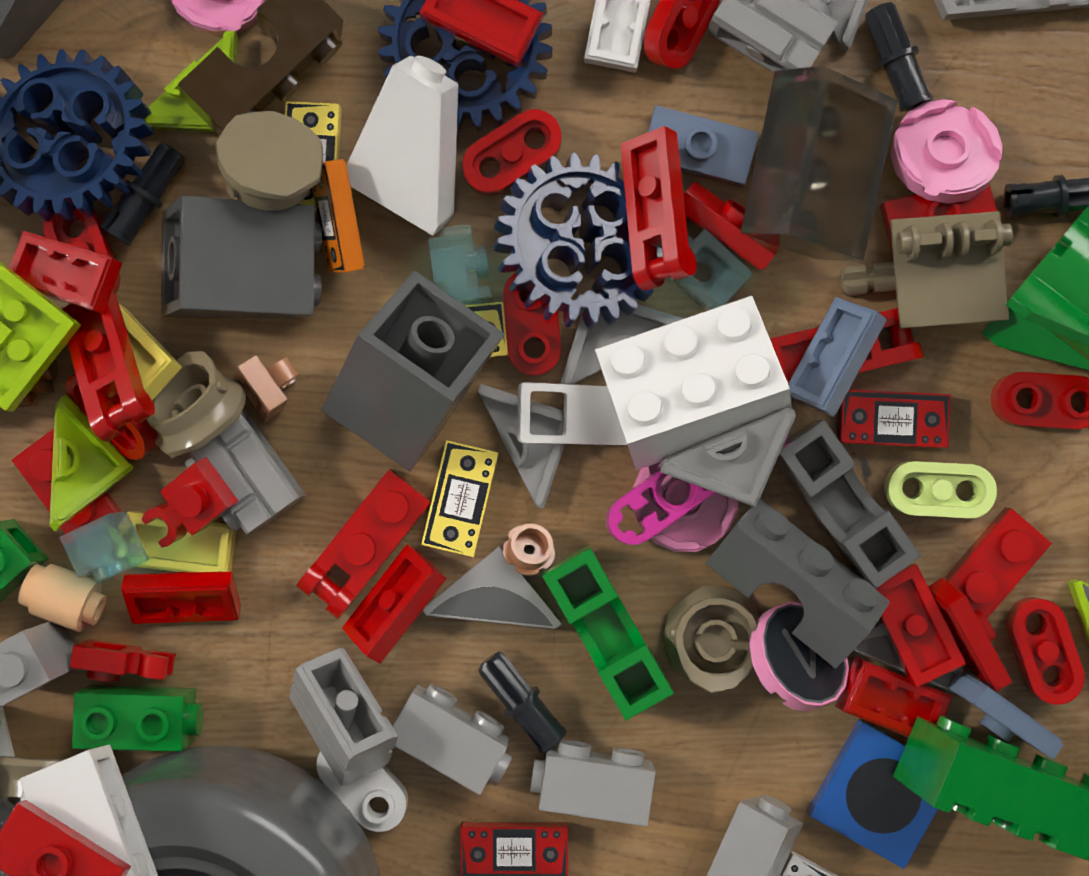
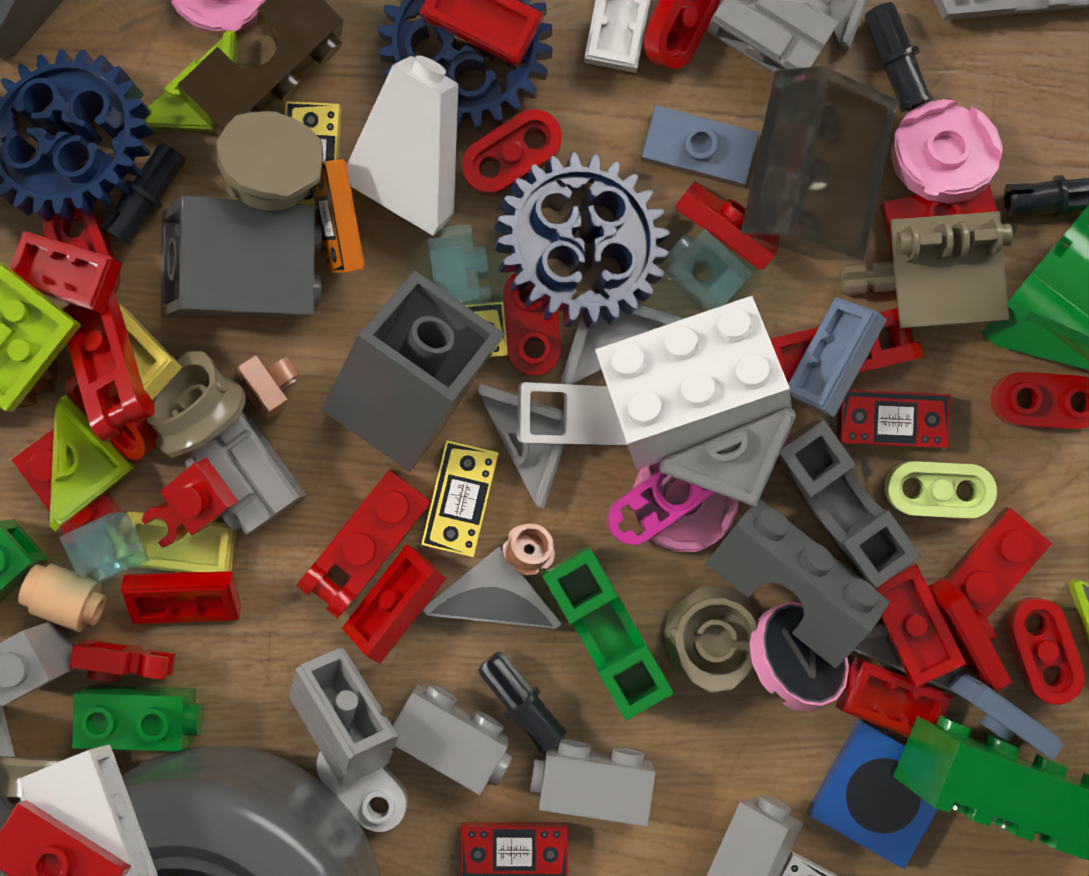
red plate [621,126,697,291] -> none

